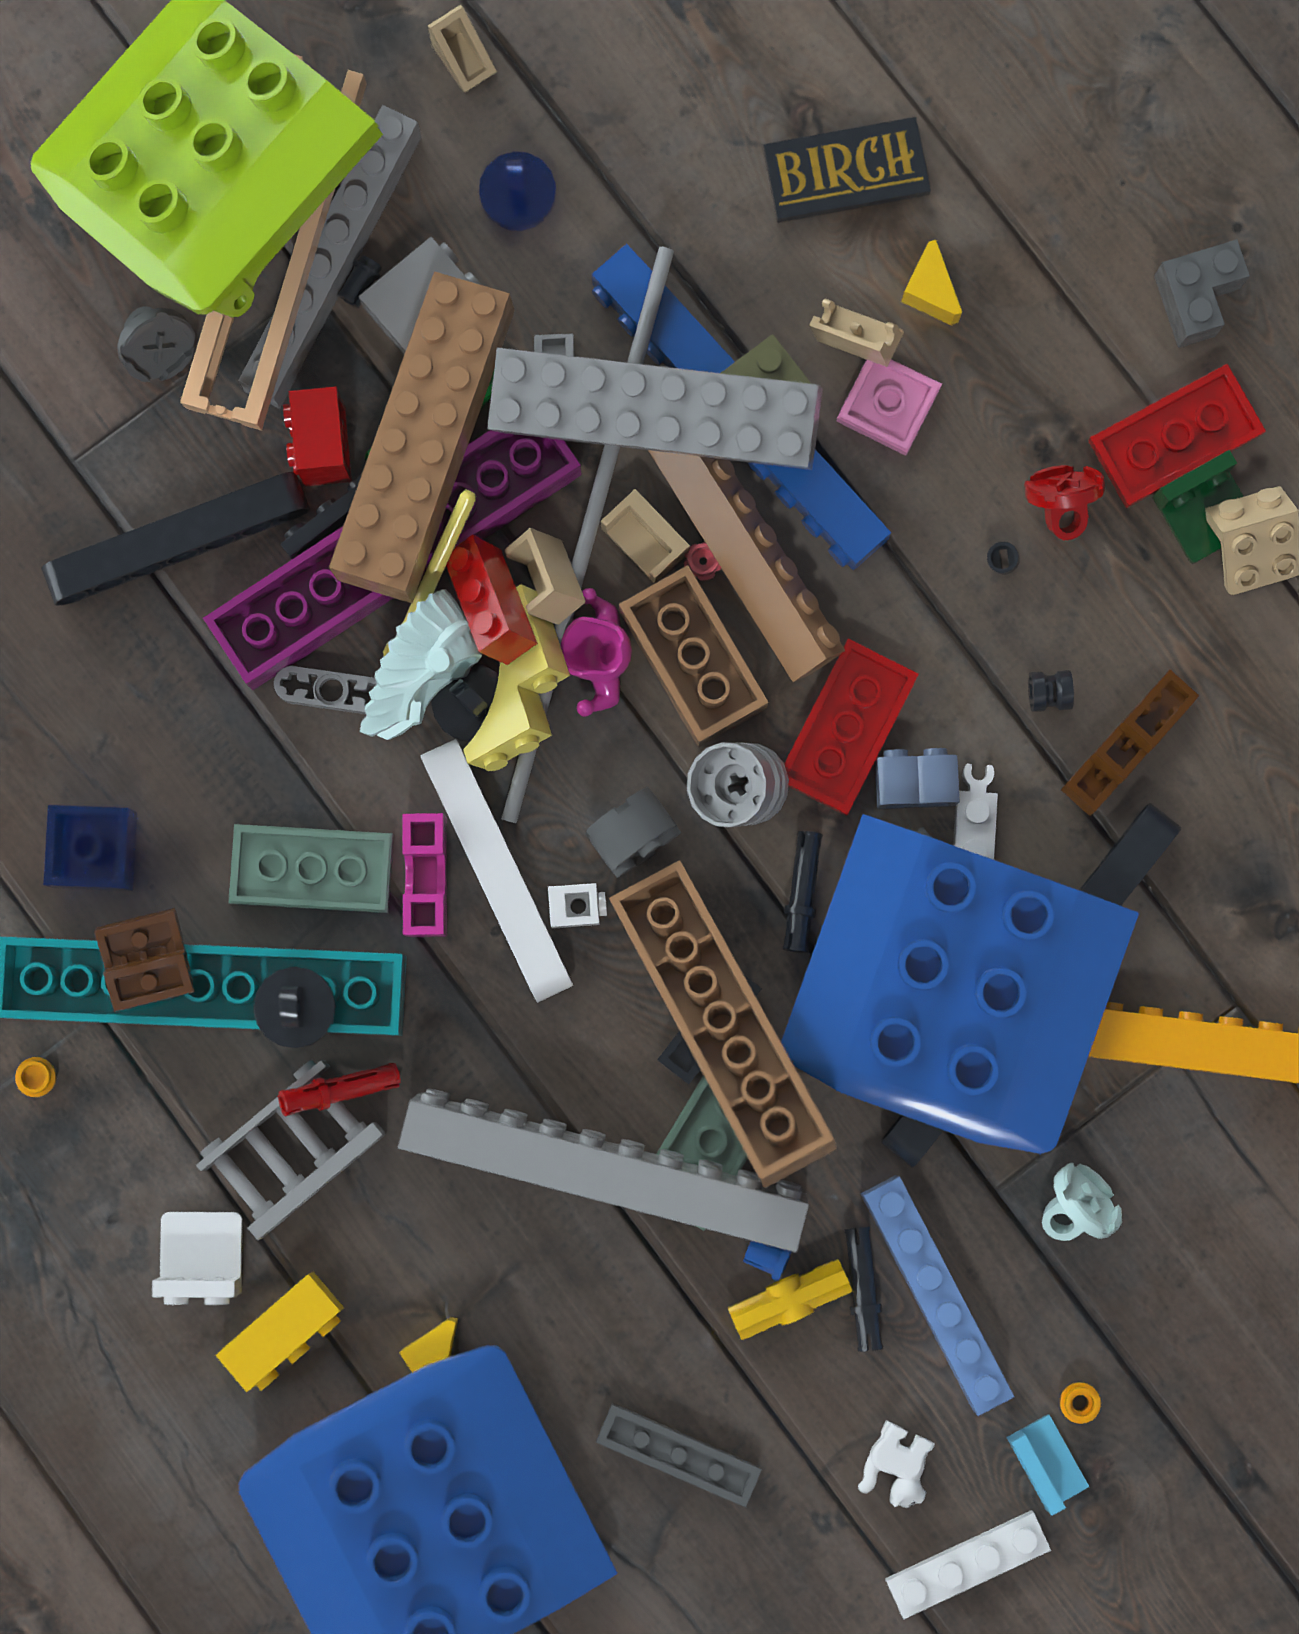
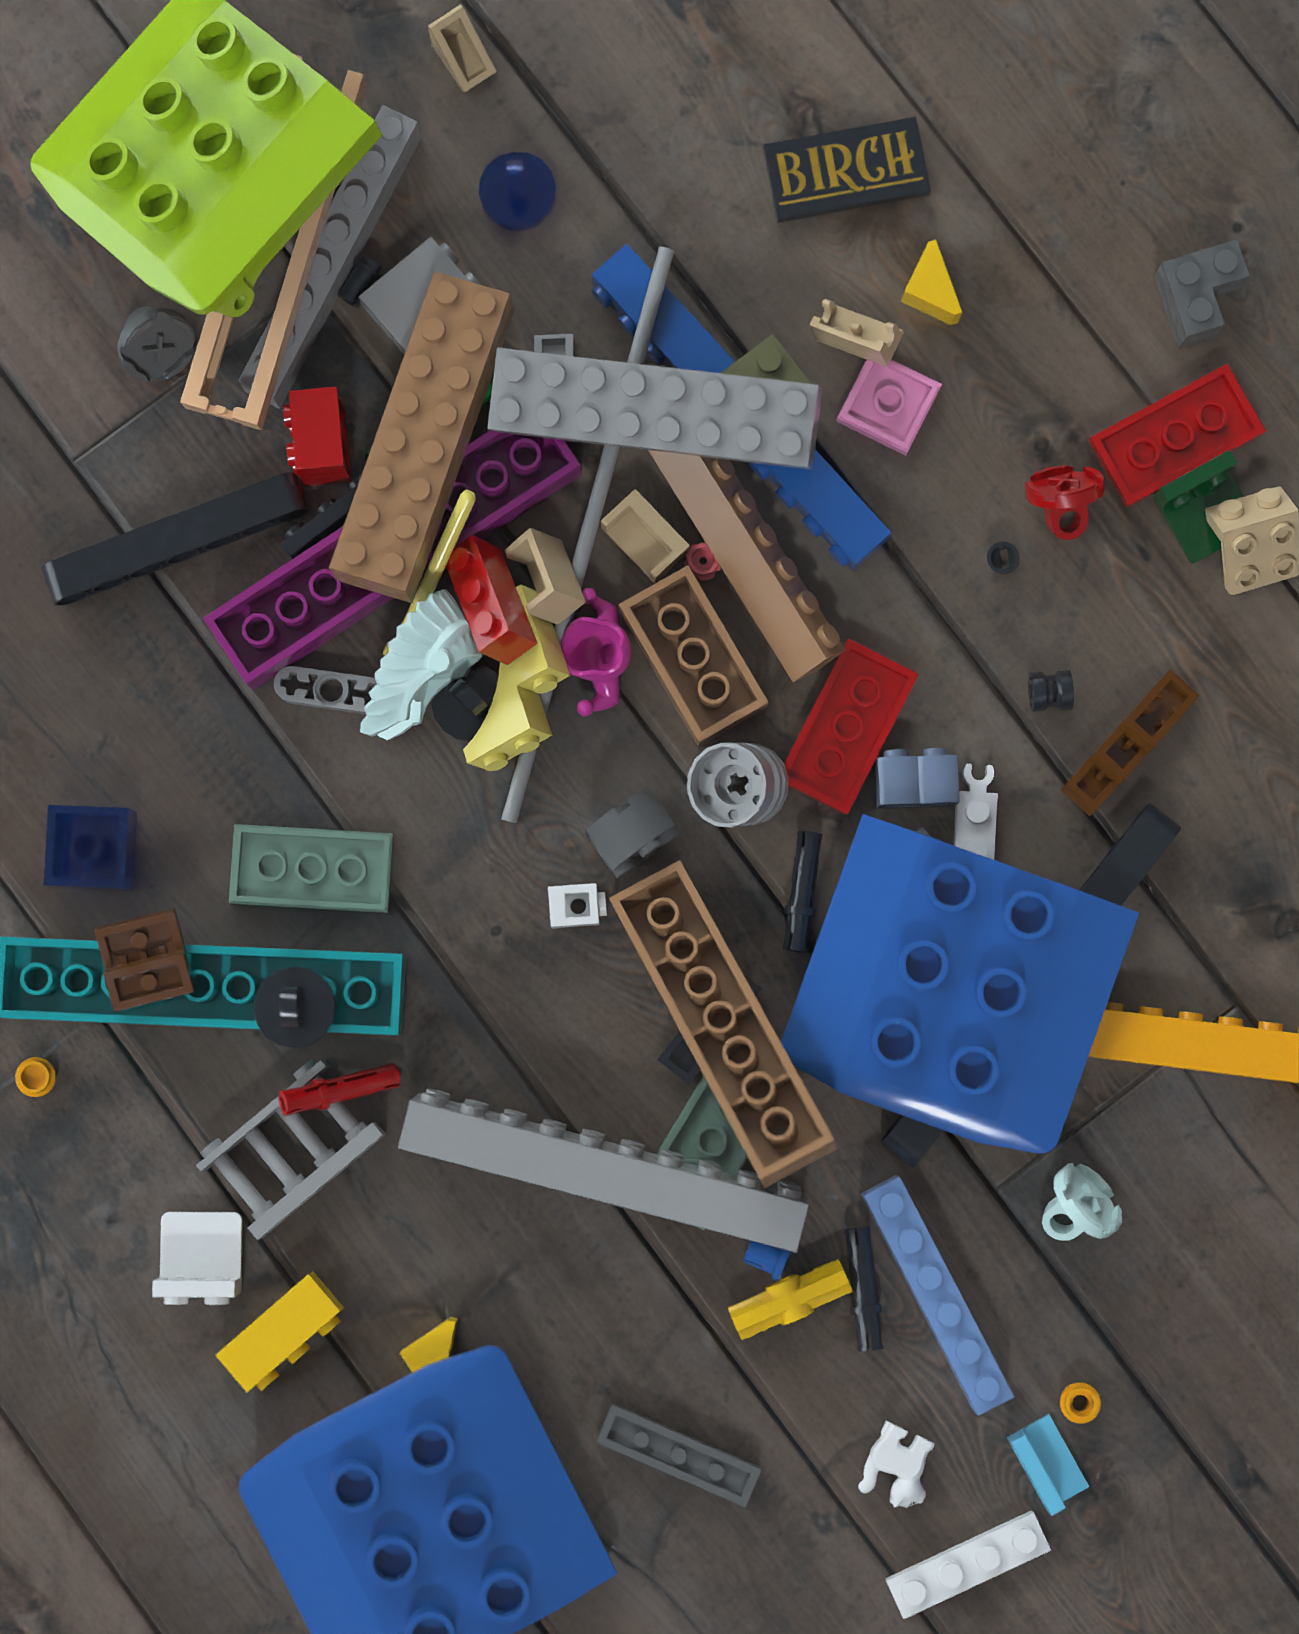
dark pink arch [402,813,447,937] -> none
white beam [420,739,573,1003] -> none

